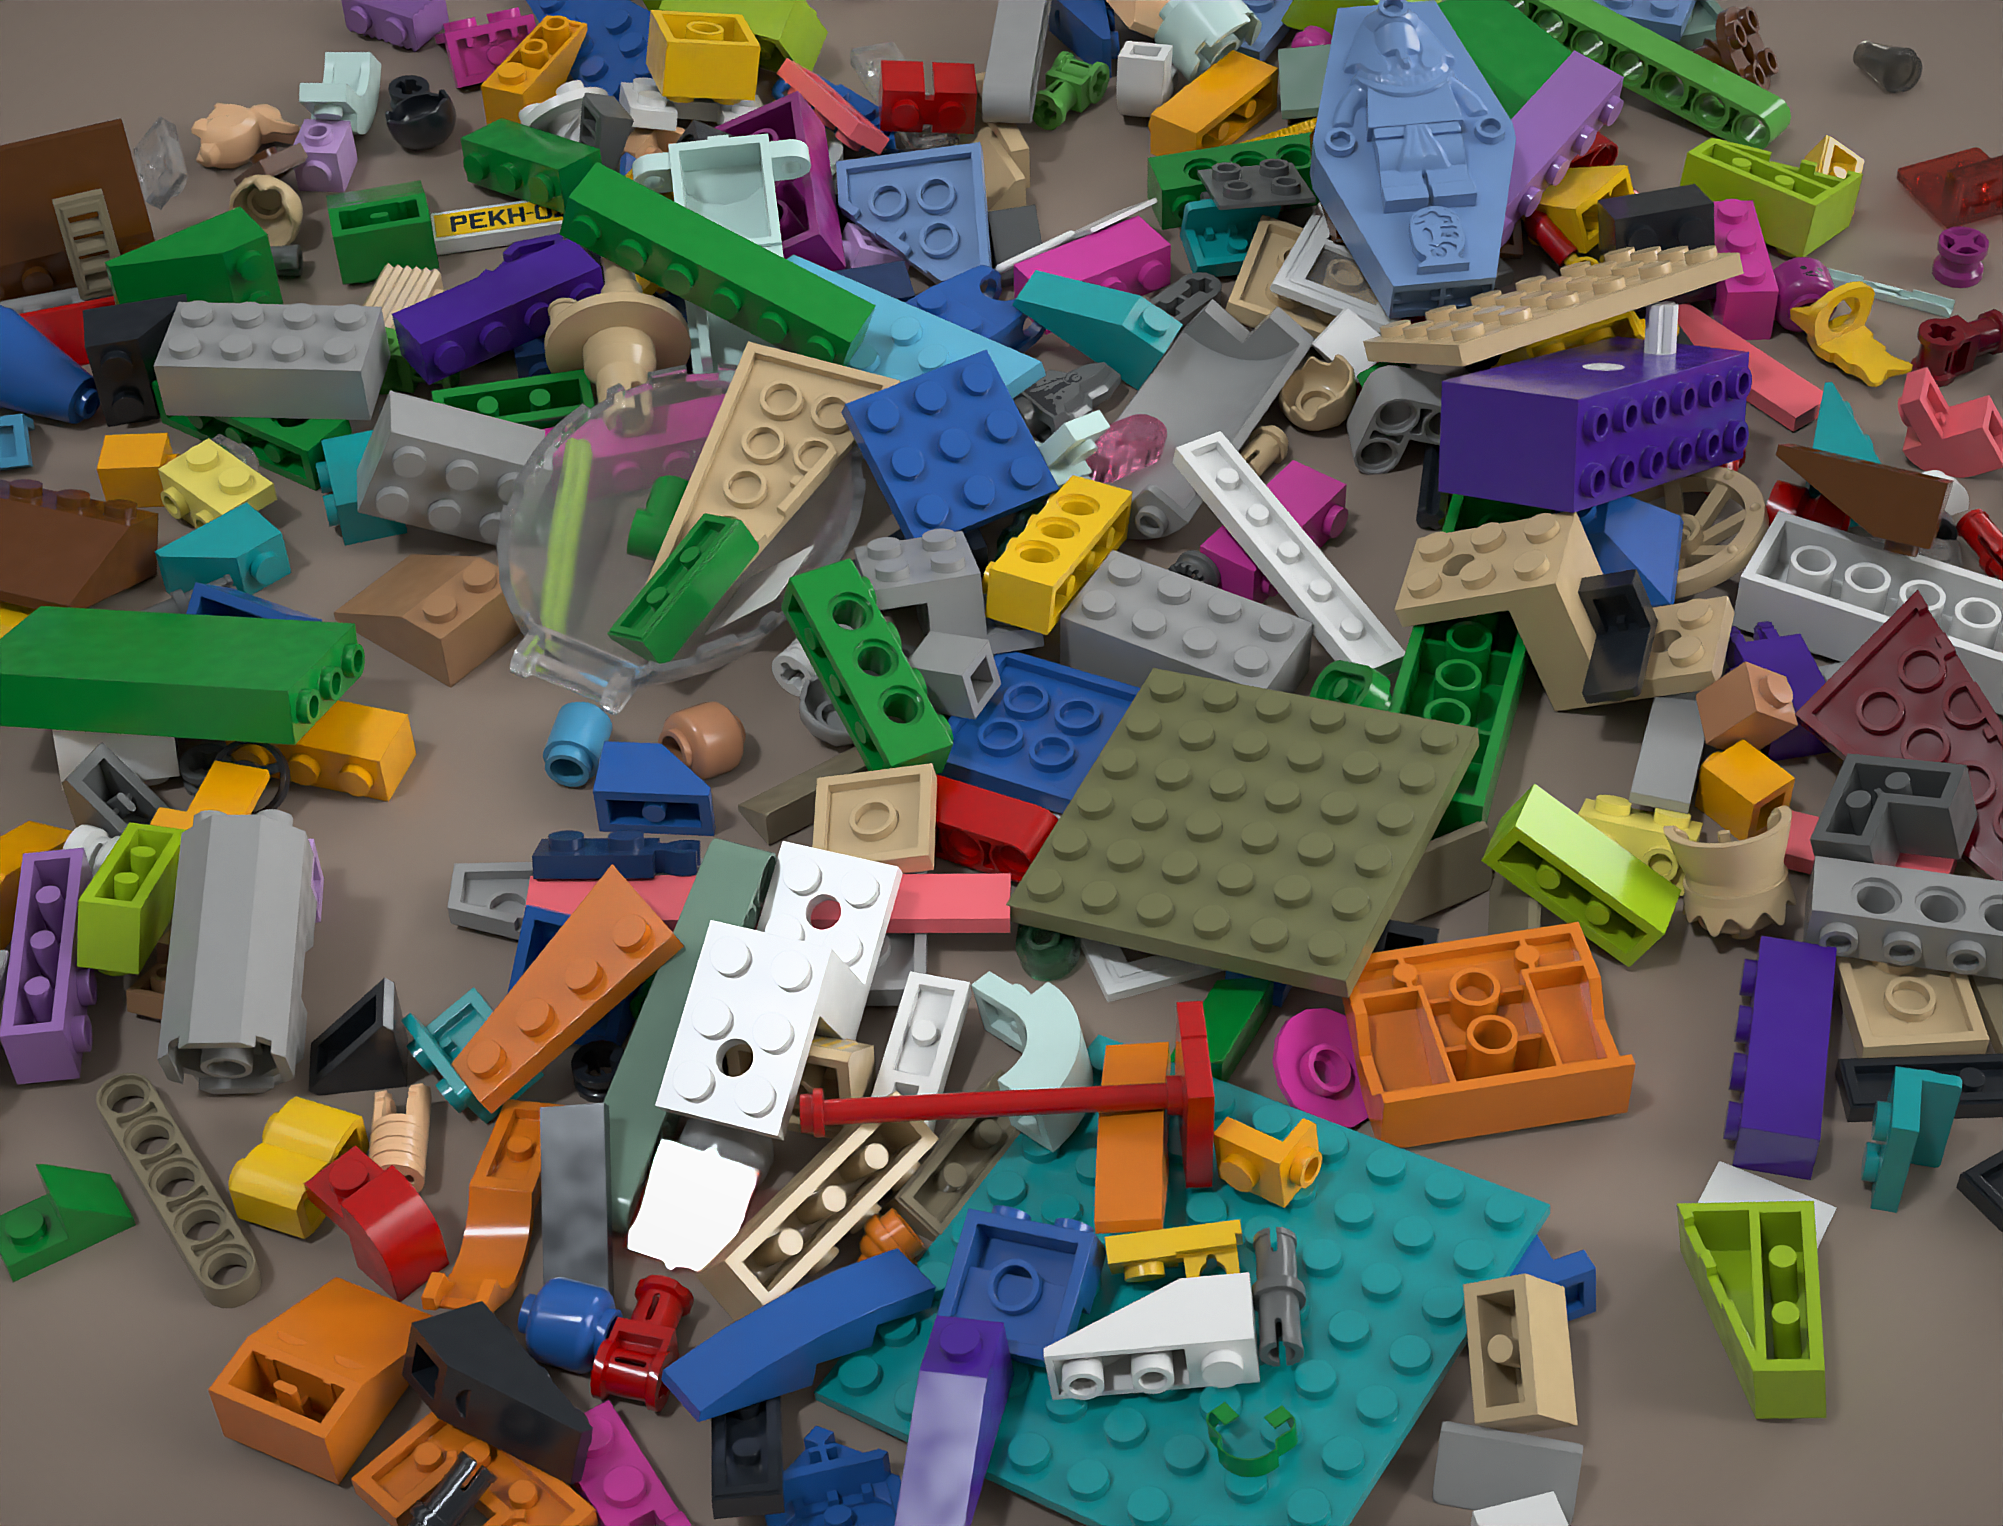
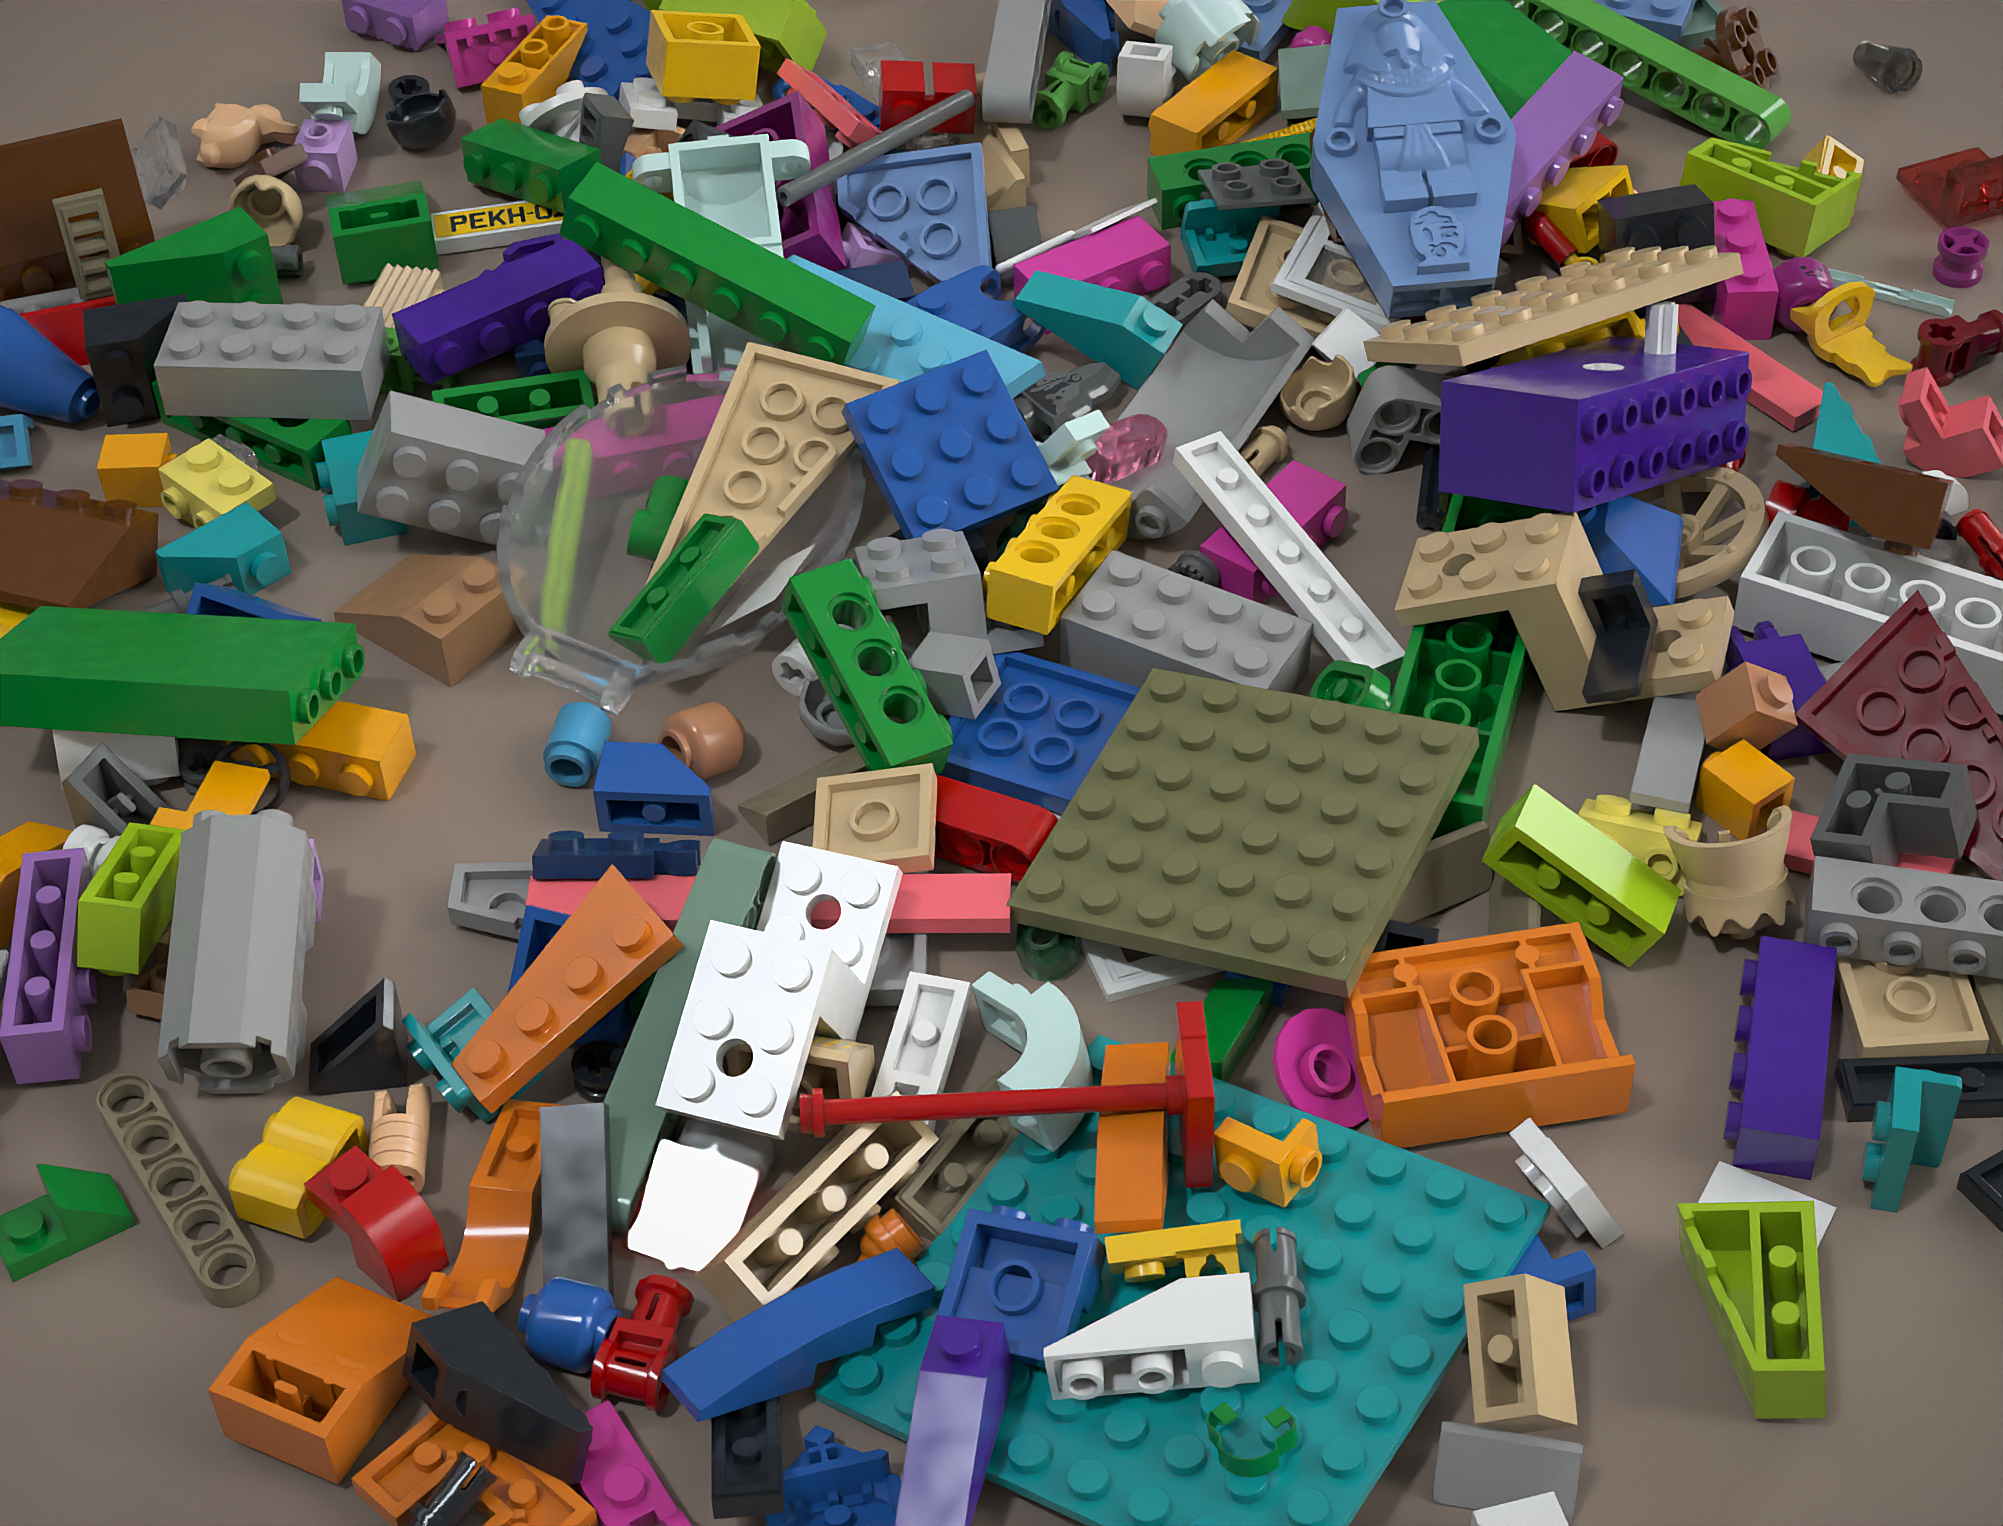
none -> dark grey piece [776,89,975,206]
none -> white plate [1509,1117,1623,1249]

